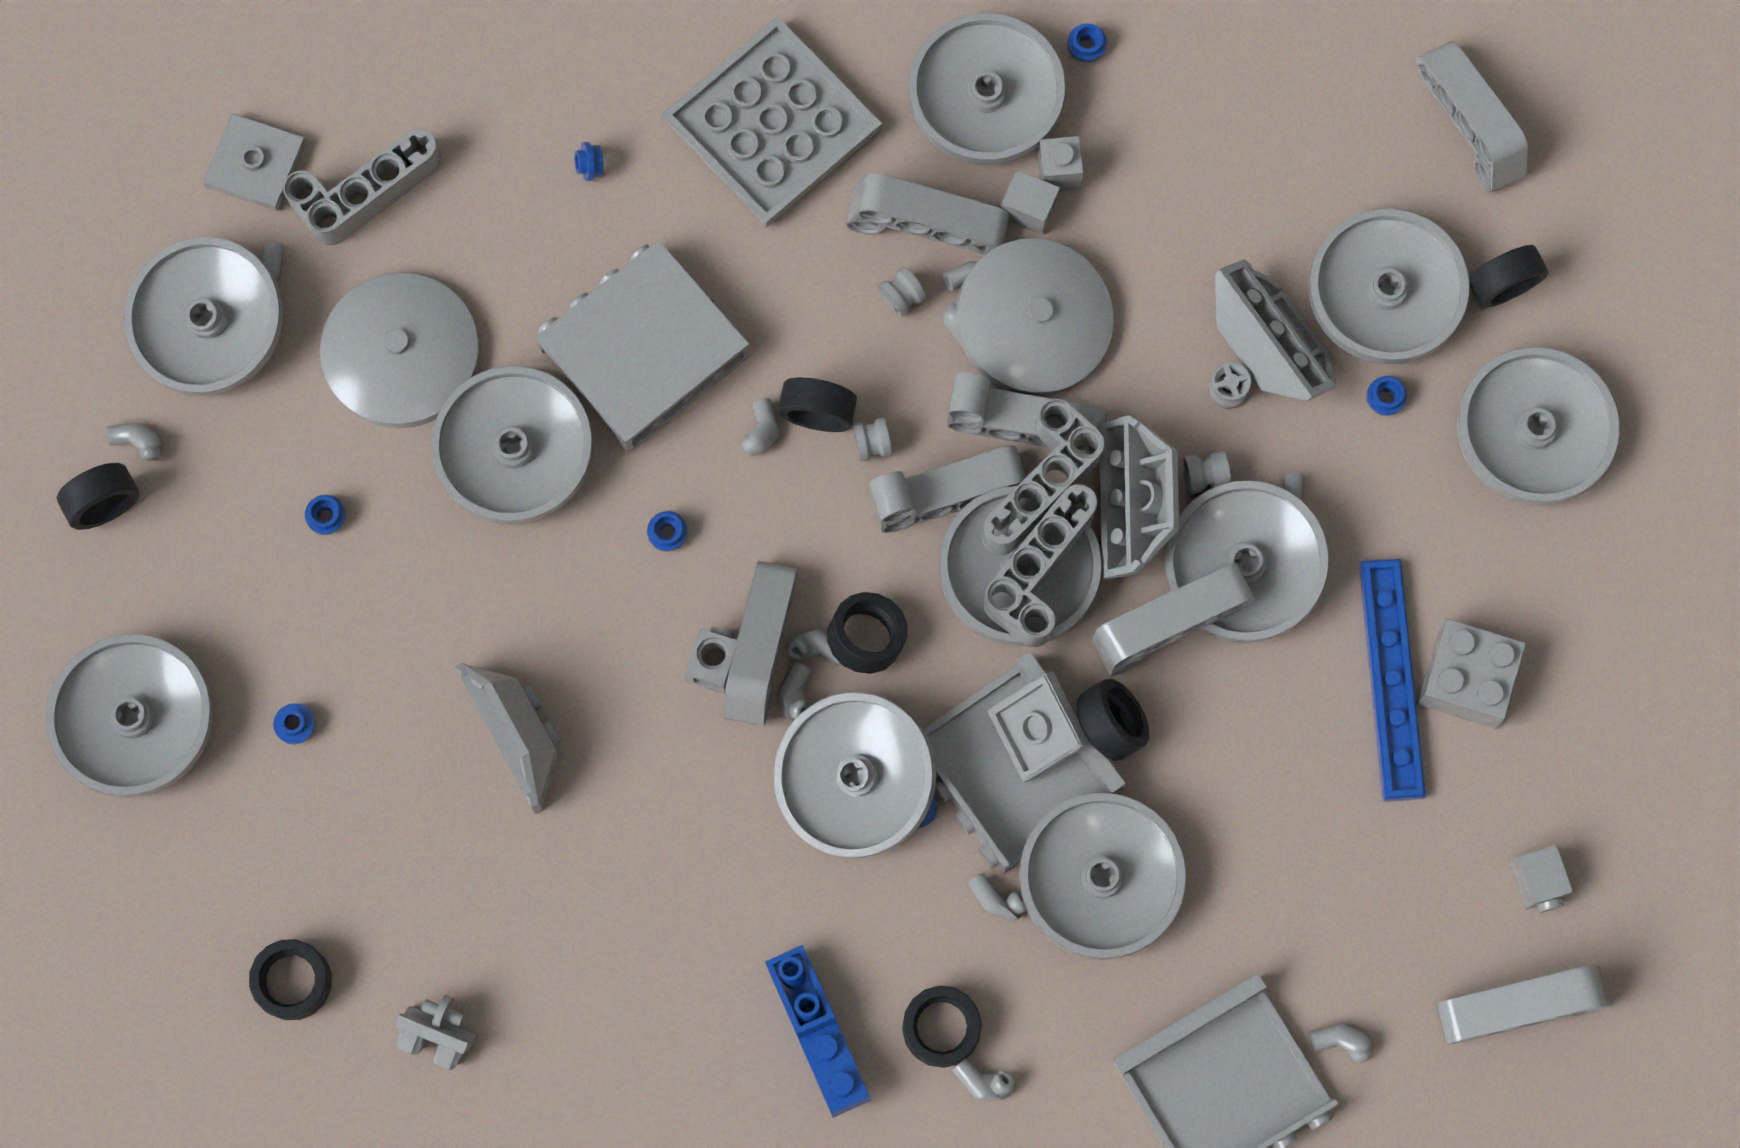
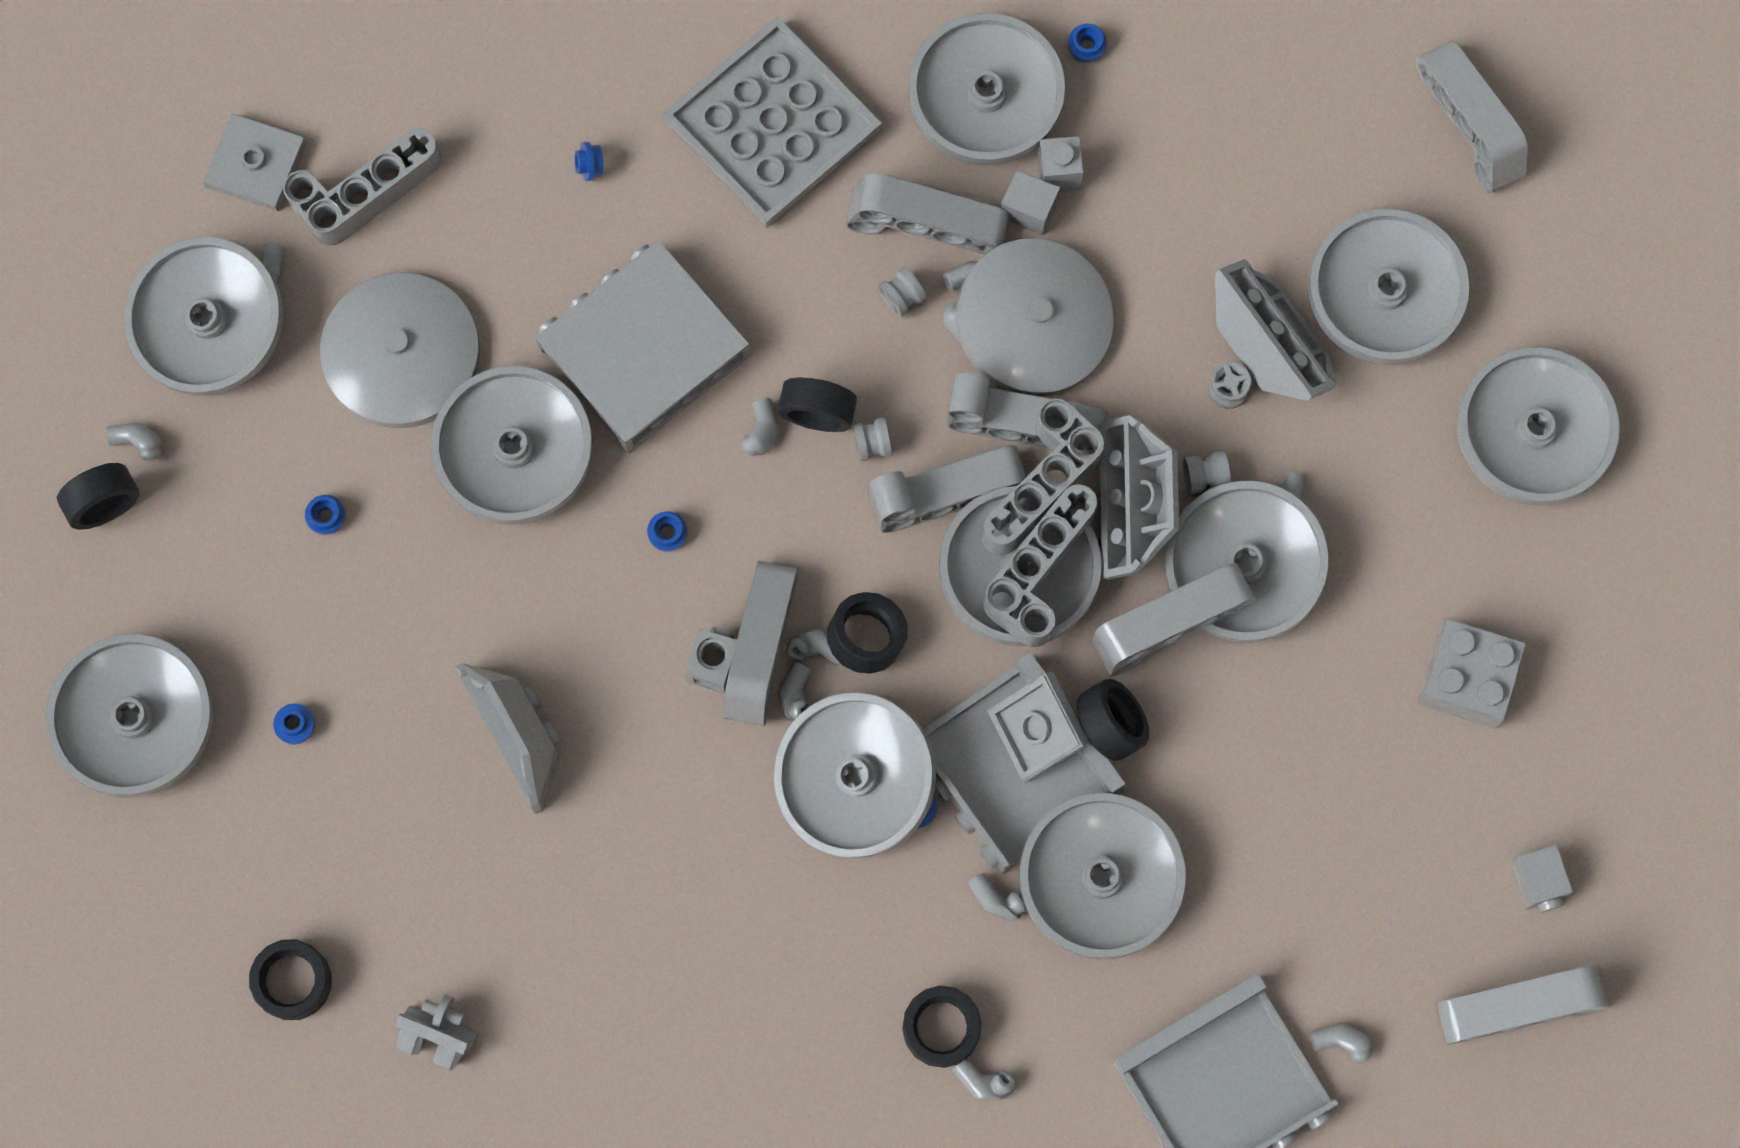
blue slope [765,945,871,1118] -> none
blue tile [1359,559,1426,802] -> none
blue plate [1367,376,1407,416] -> none
black tyre [1469,244,1549,308] -> none

